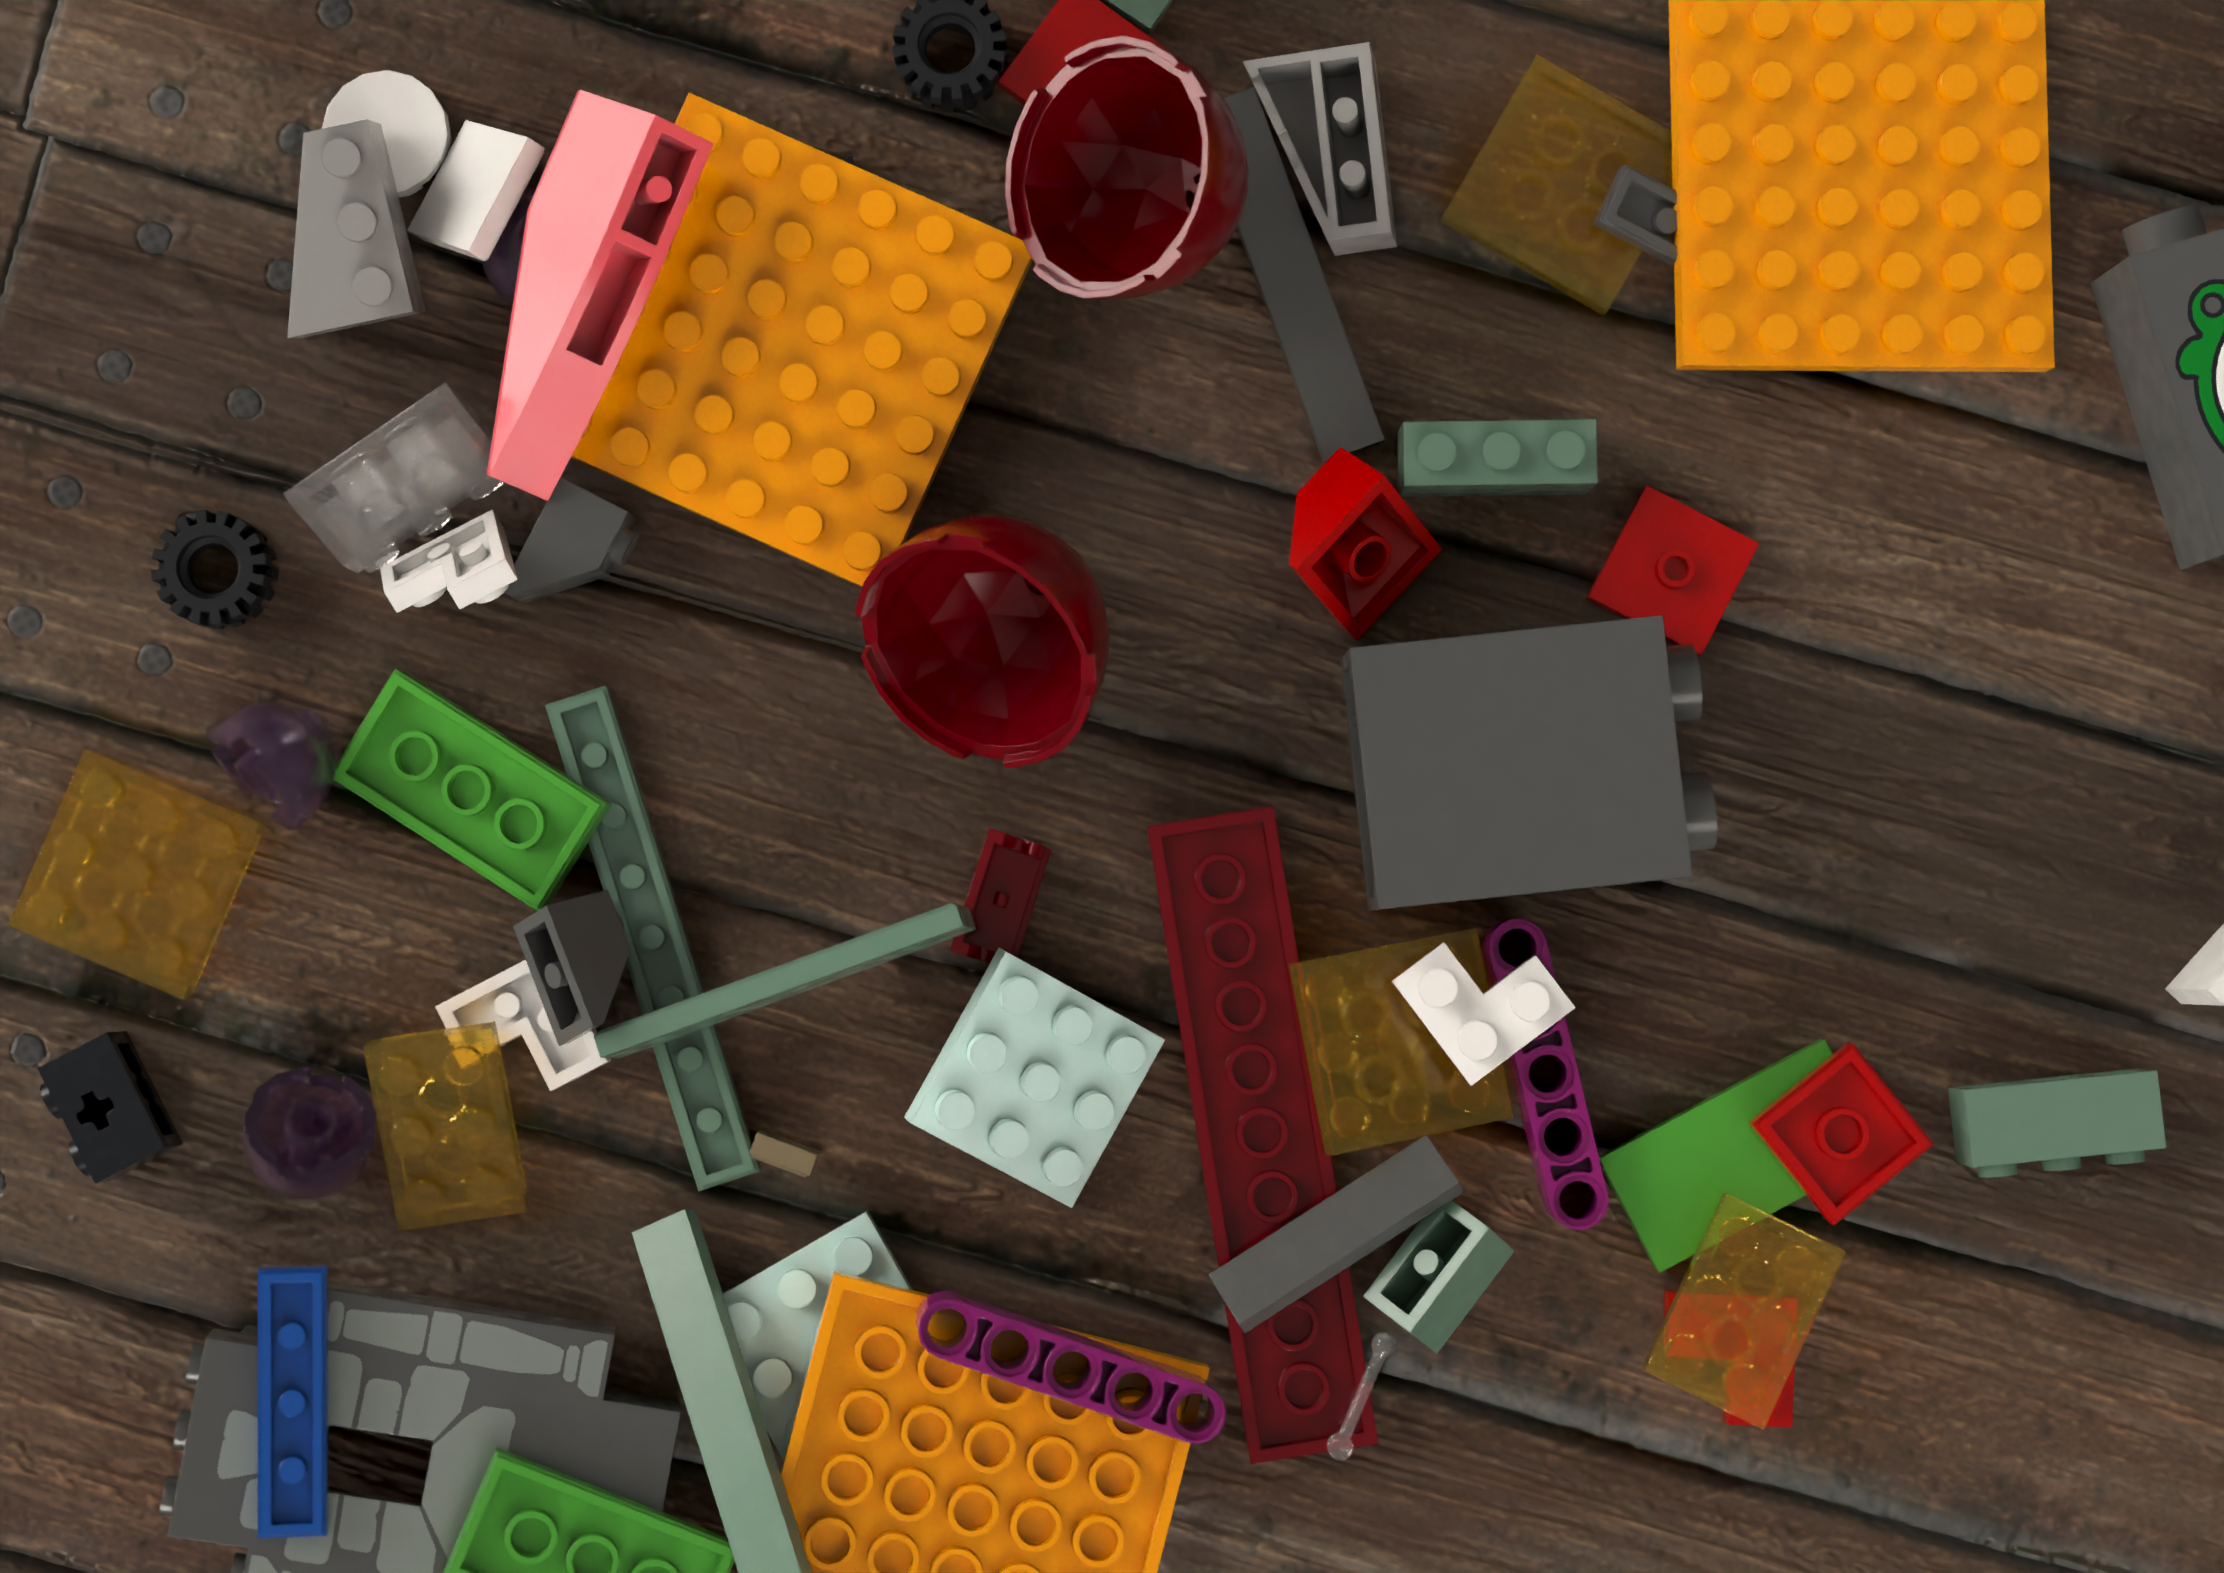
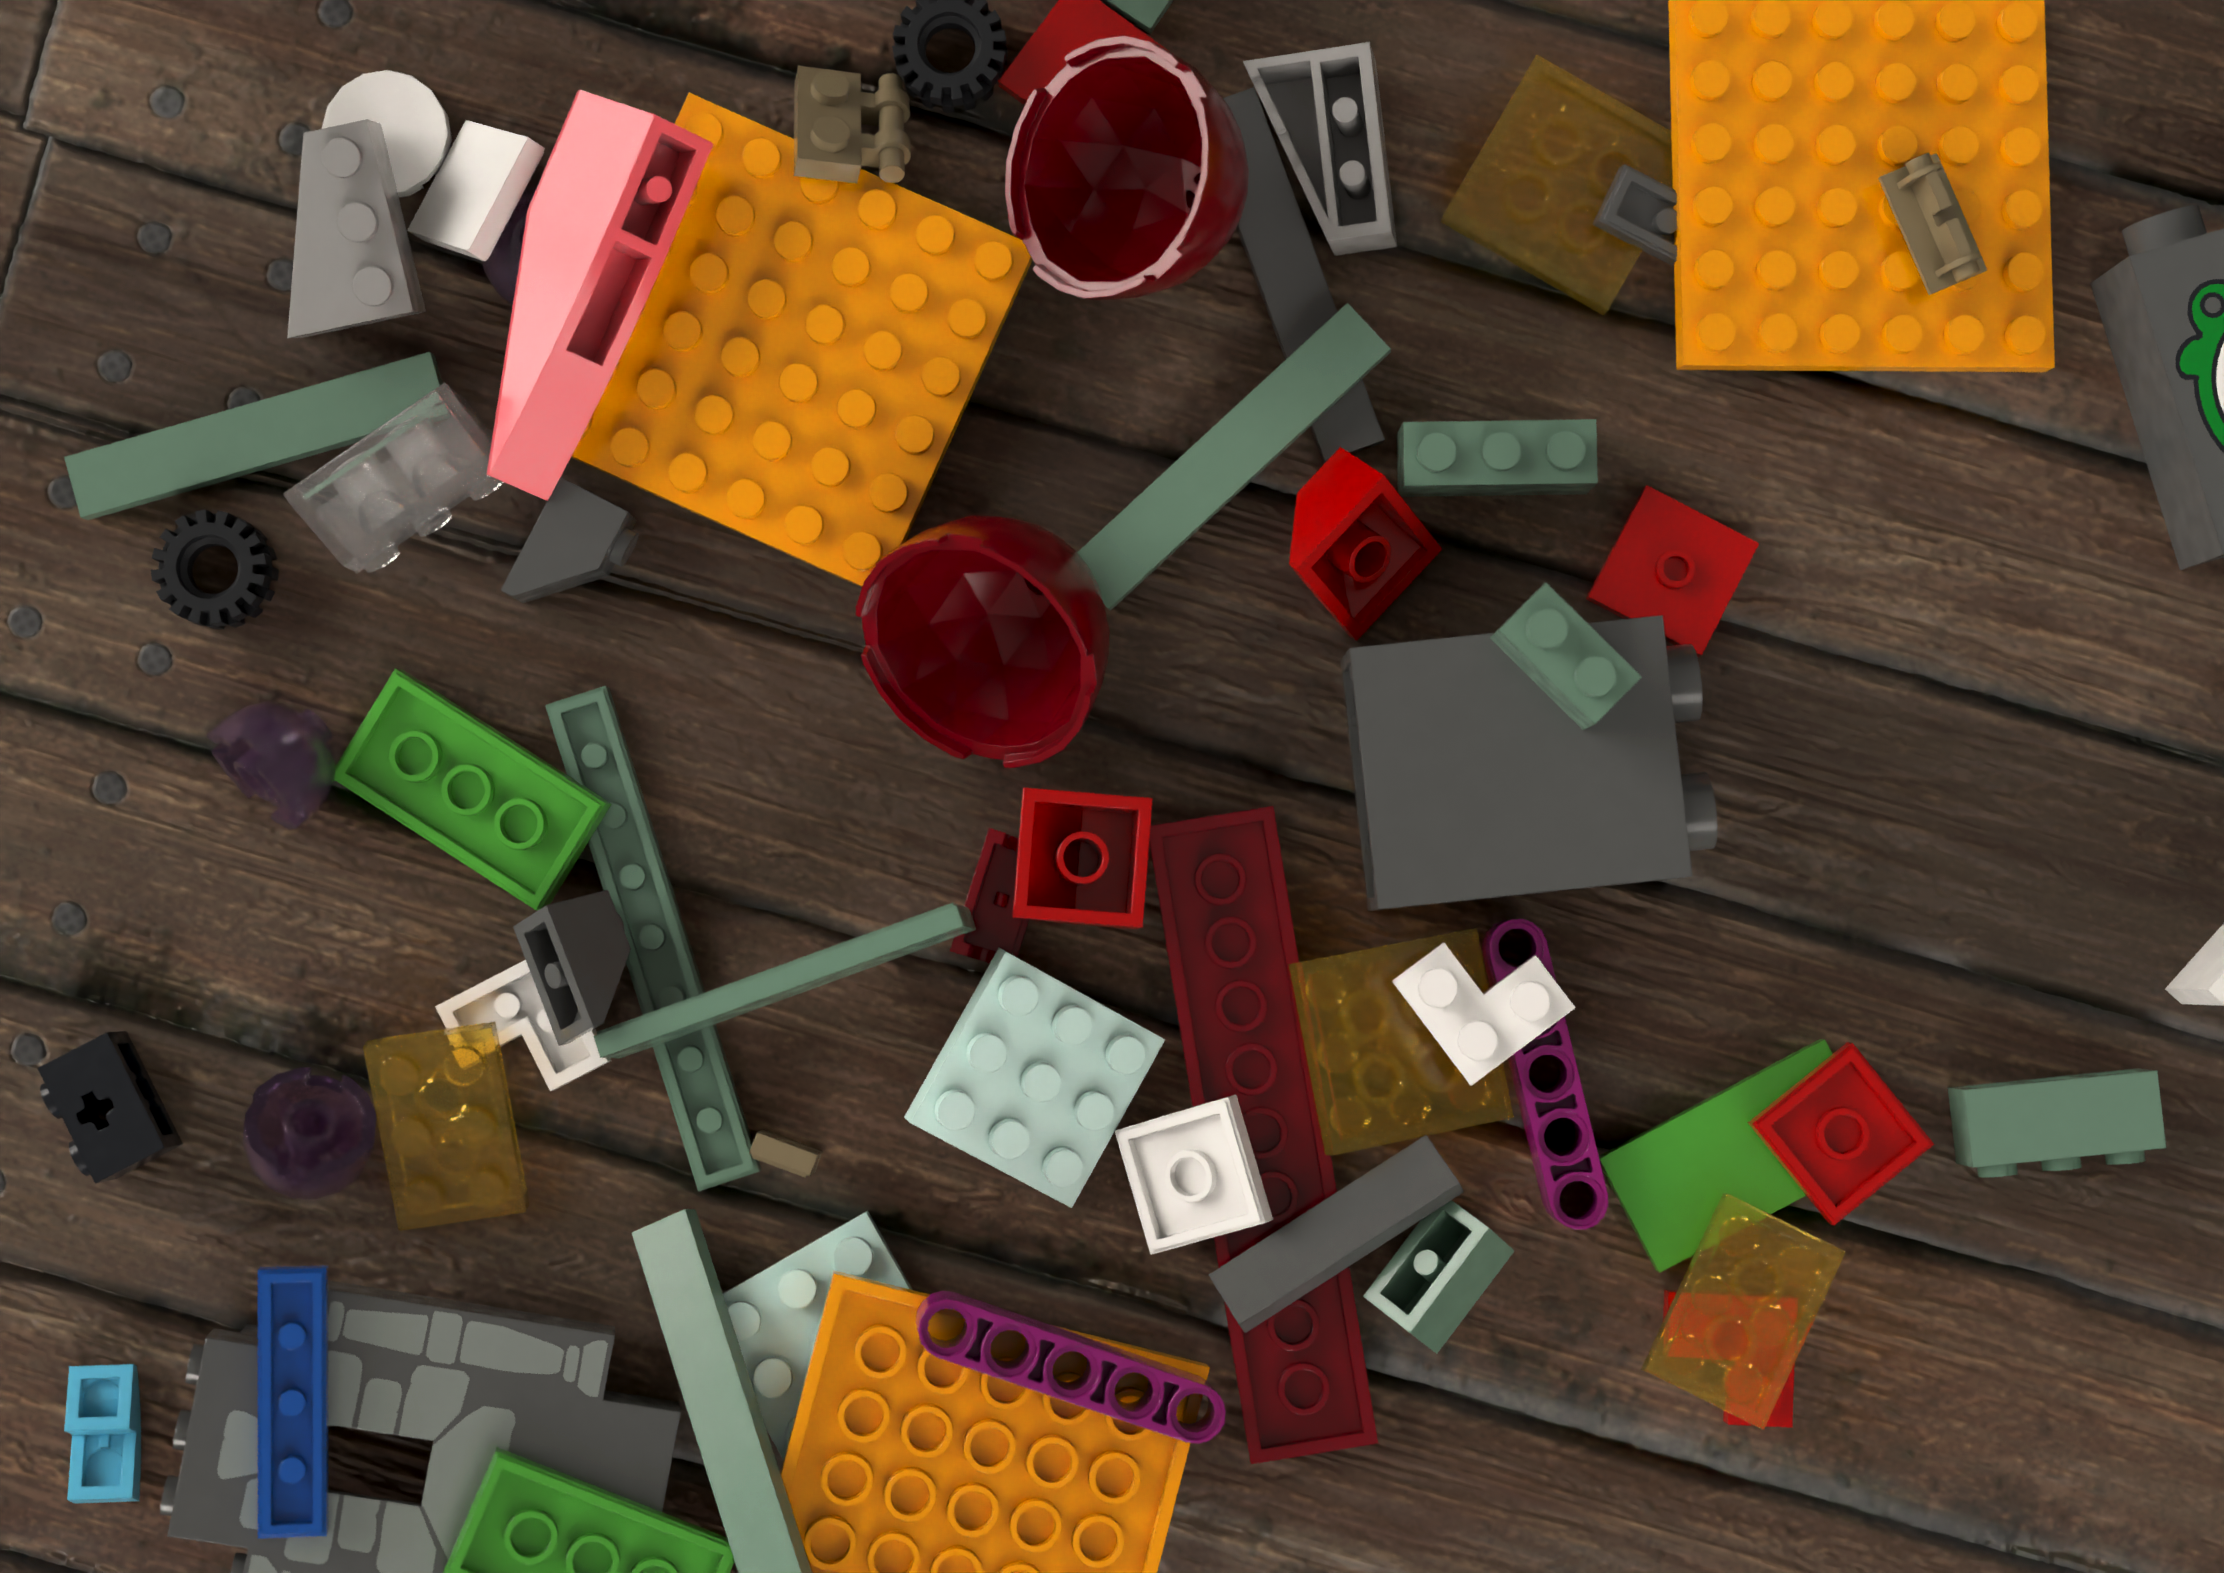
clear yellow plate [8,749,266,1000] -> none
white plate [380,509,518,613] -> none
clear hinge [1327,1332,1397,1460] -> none
none -> sand green tile [64,352,452,520]
none -> medium azure slope [64,1364,141,1503]
none -> dark tan plate [794,66,911,184]
none -> red slope [1012,787,1153,929]
none -> sand green tile [1077,303,1391,611]
none -> white tile [1115,1095,1273,1255]
none -> sand green brick [1490,583,1642,730]
none -> dark tan hinge [1878,153,1987,295]

